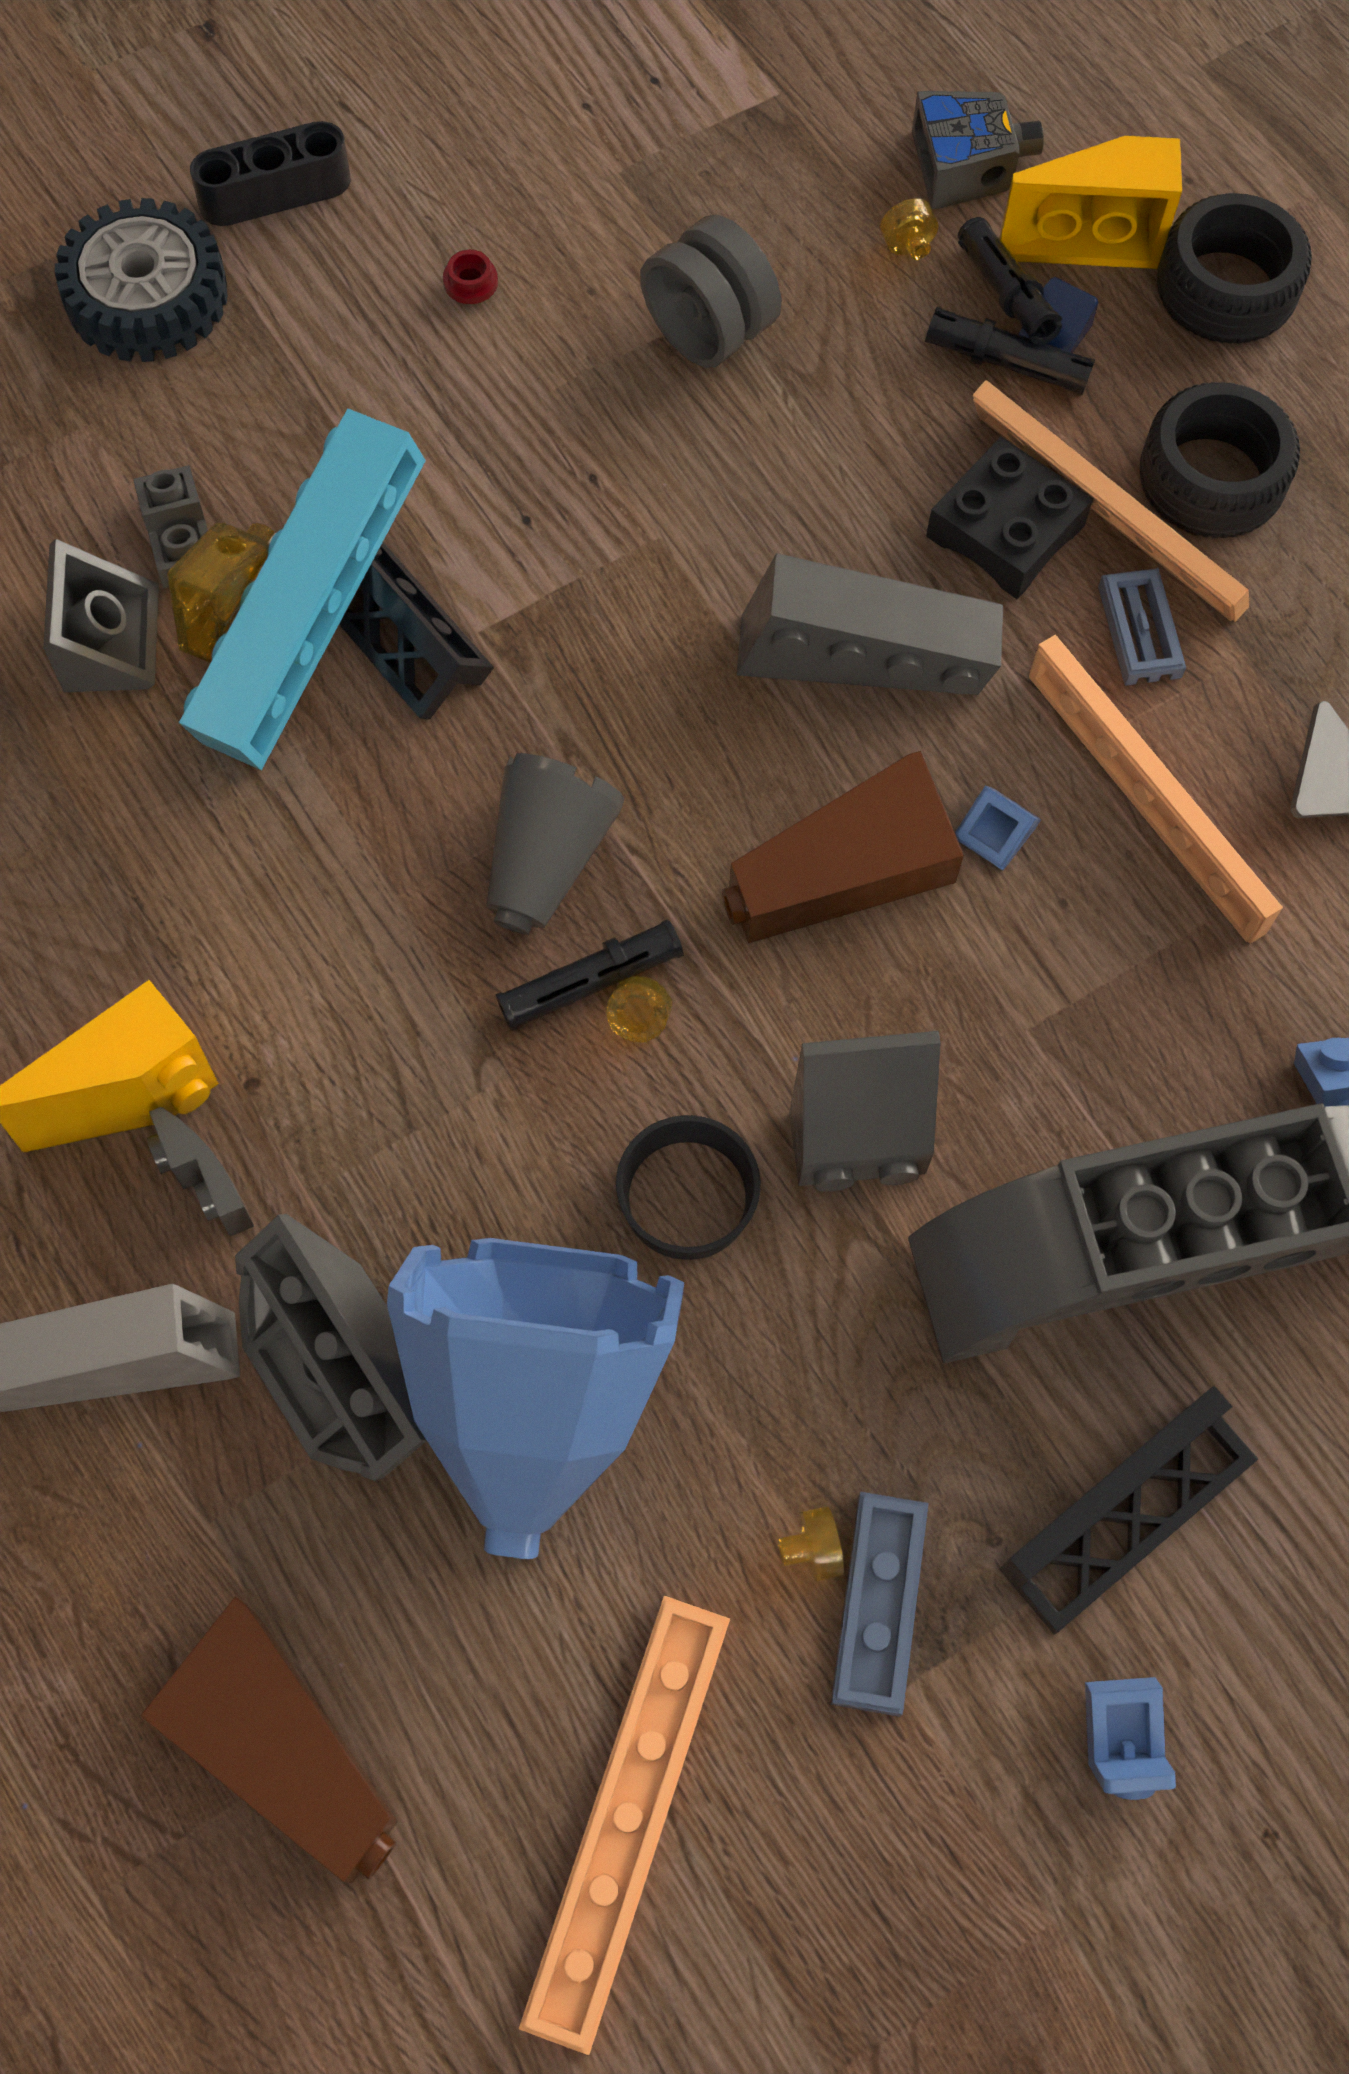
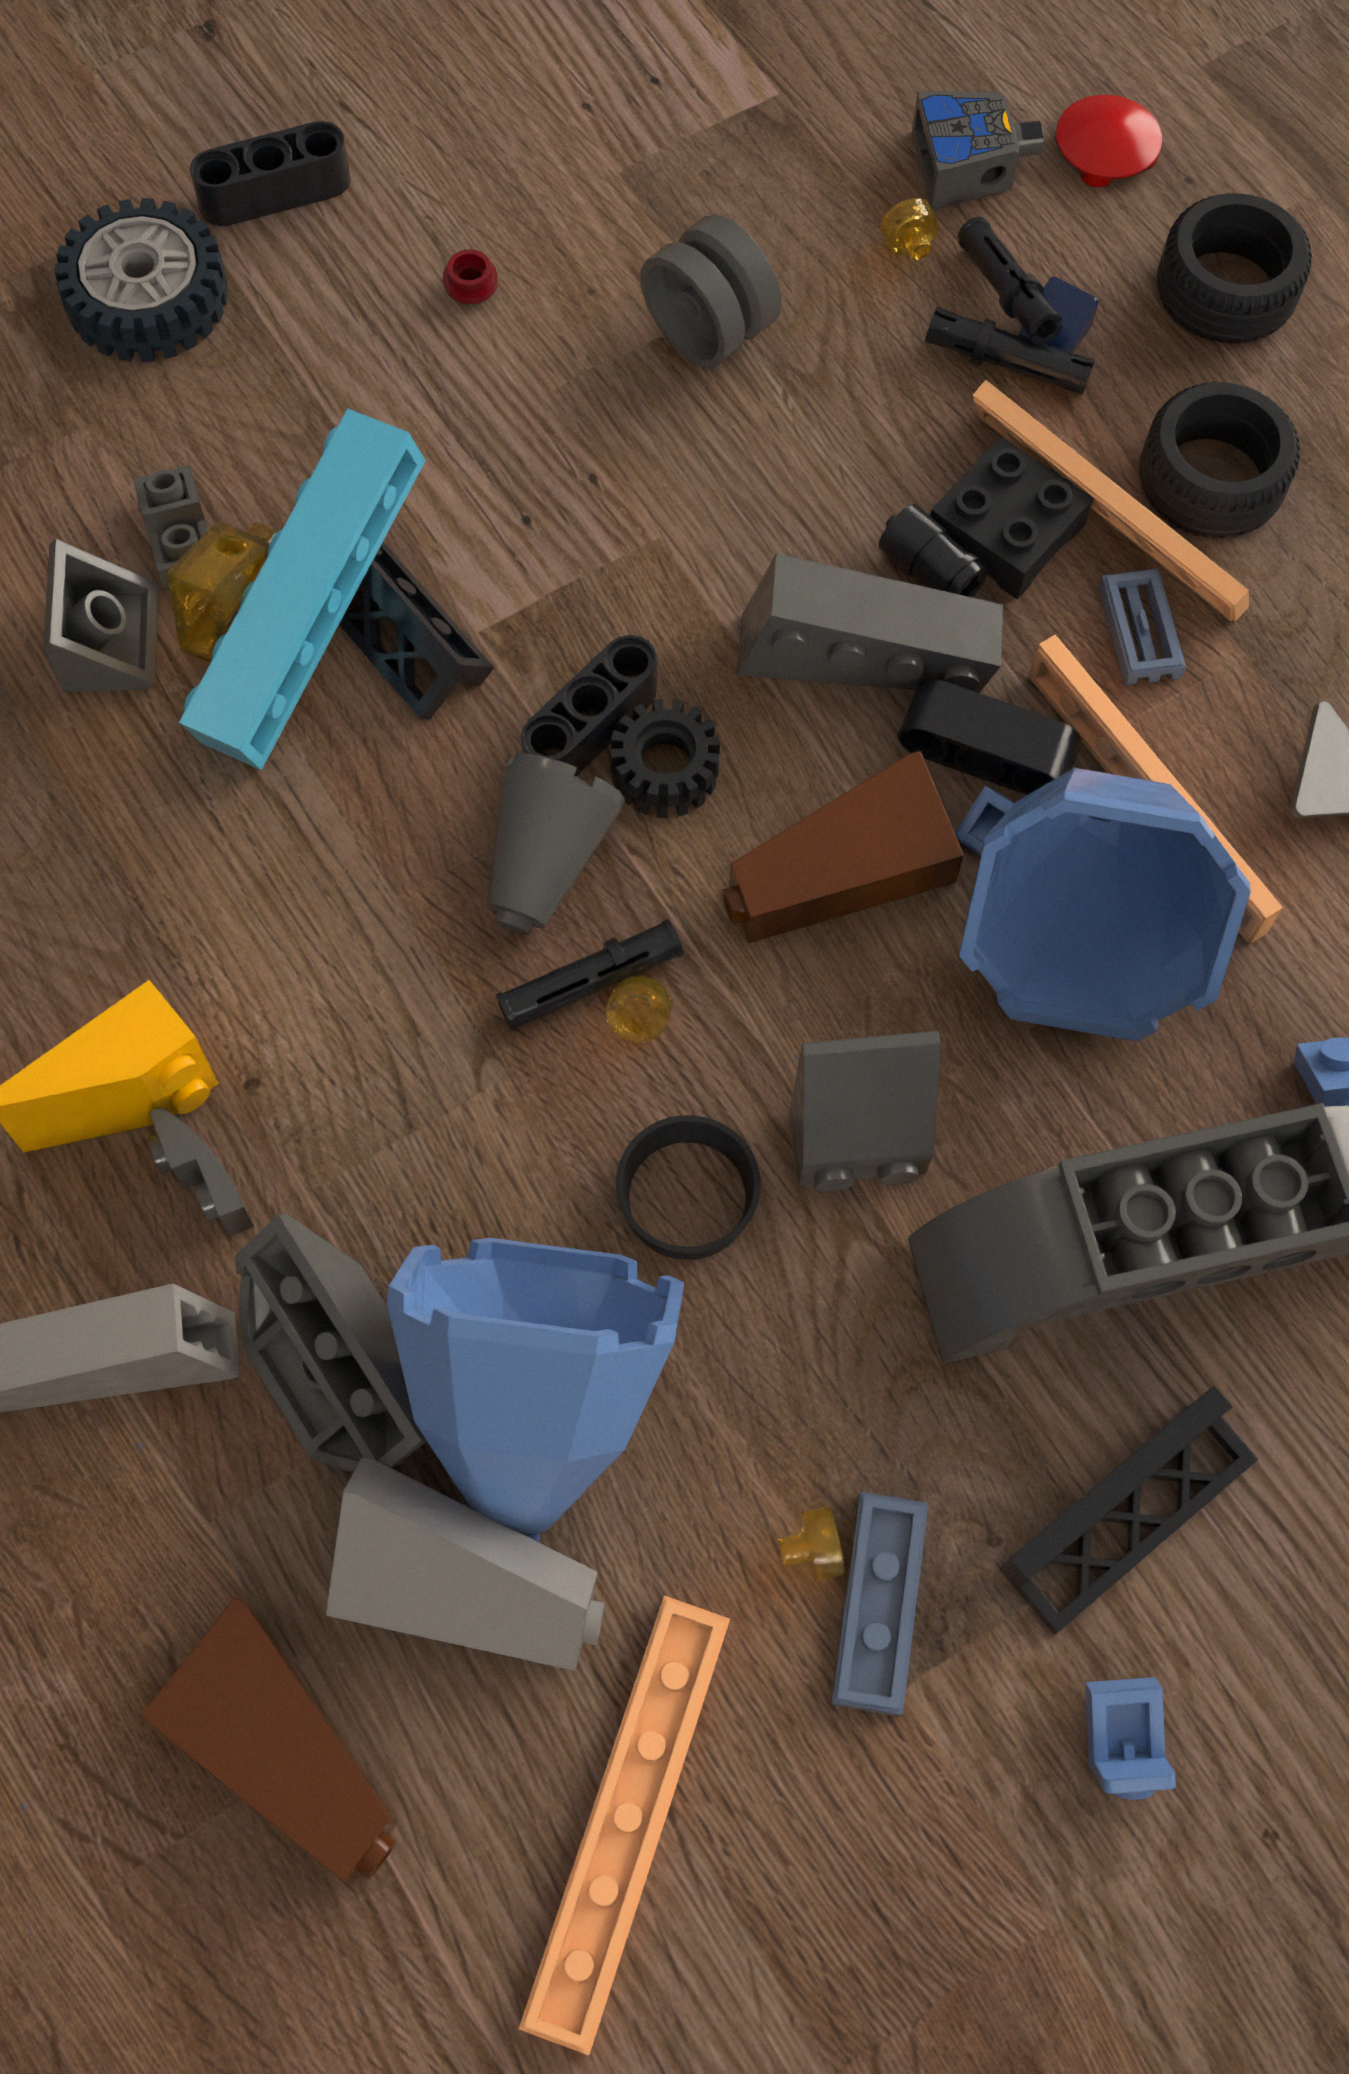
yellow slope [999,136,1182,269] -> none
none -> light grey slope [326,1458,605,1671]
none -> black beam [521,635,658,777]
none -> black tyre [611,699,720,818]
none -> black piece [878,504,988,597]
none -> black beam [897,679,1082,795]
none -> medium blue piece [959,768,1251,1041]
none -> red dish [1055,95,1162,187]

